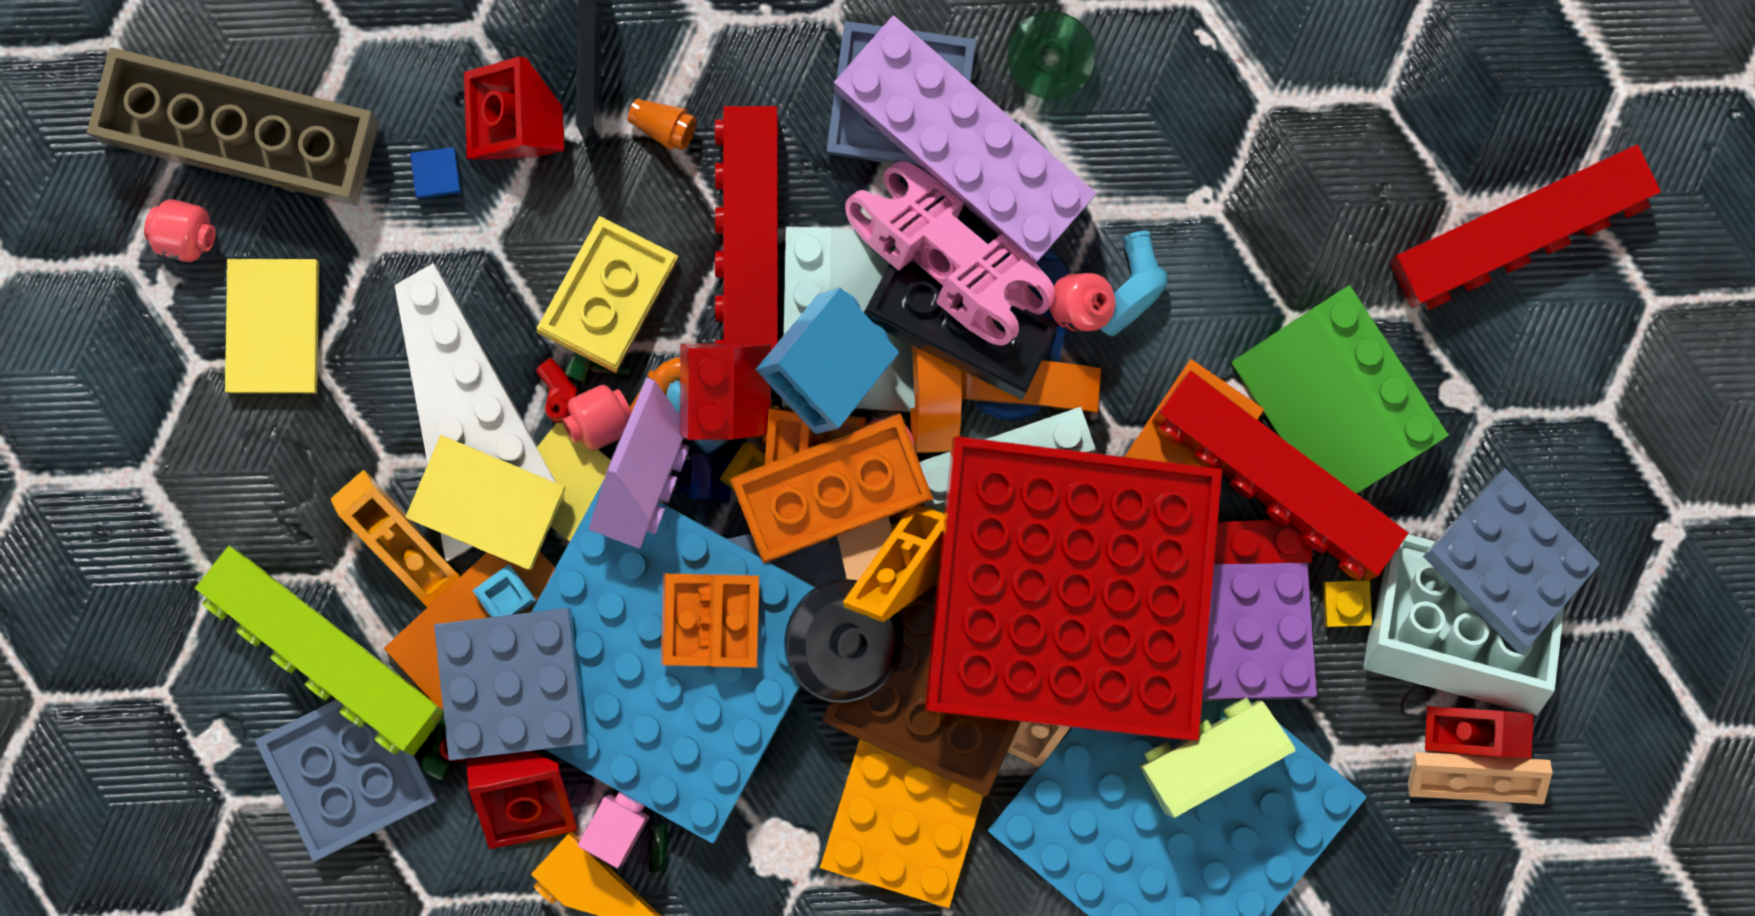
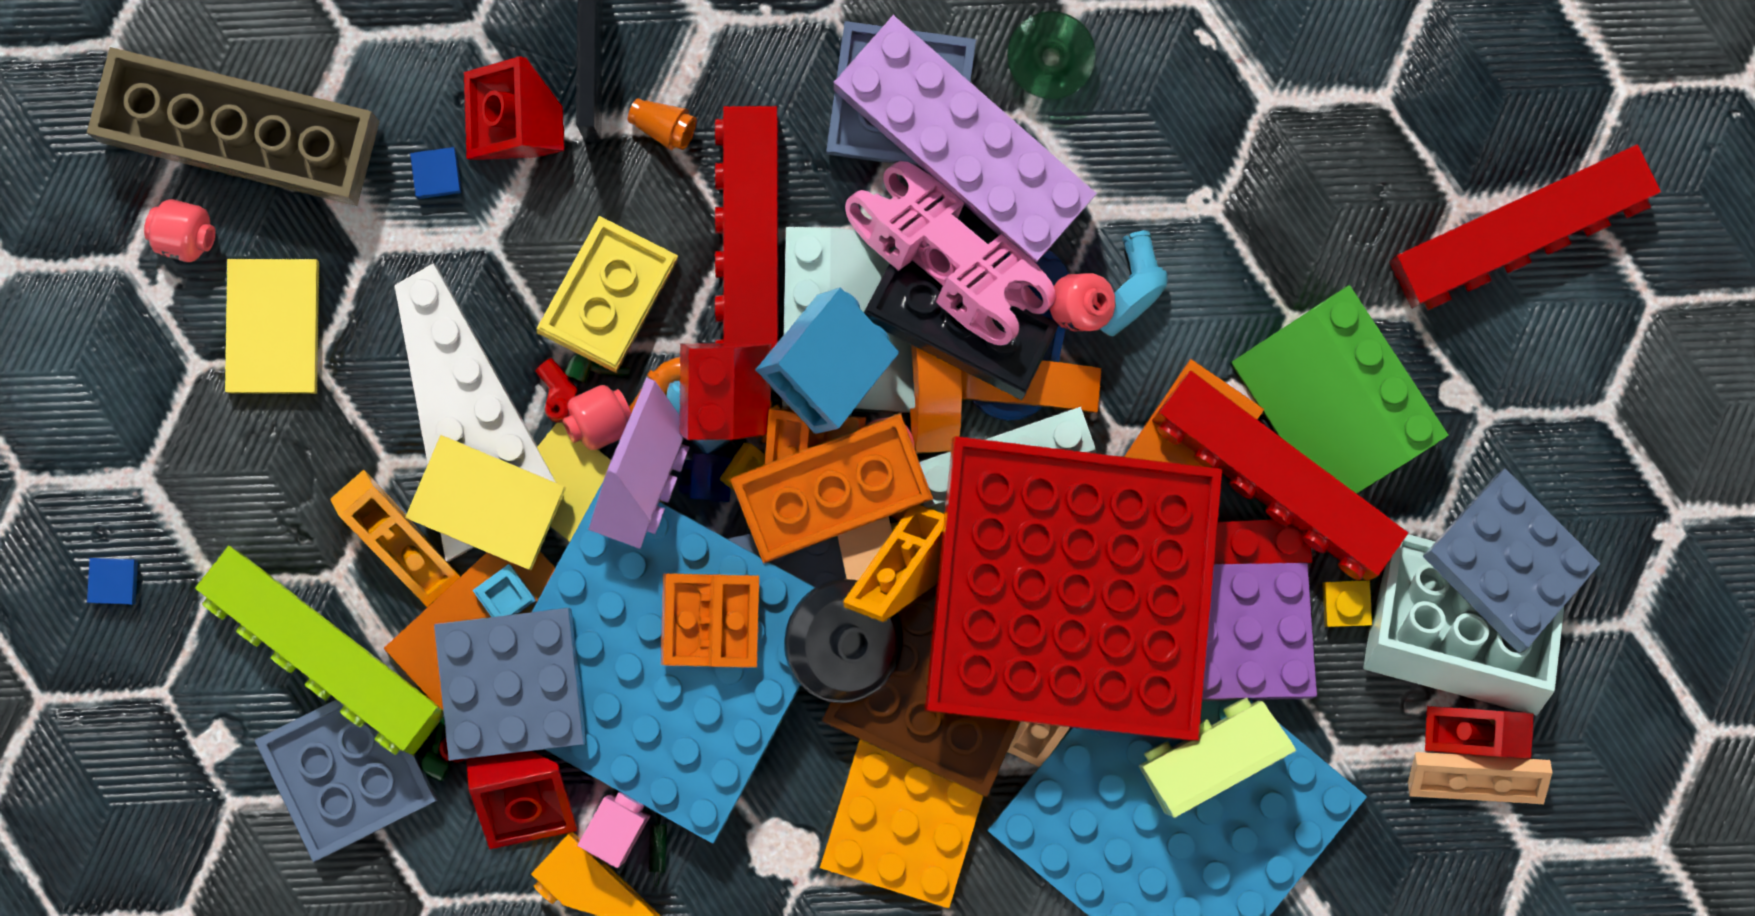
none -> blue tile [87,558,138,605]

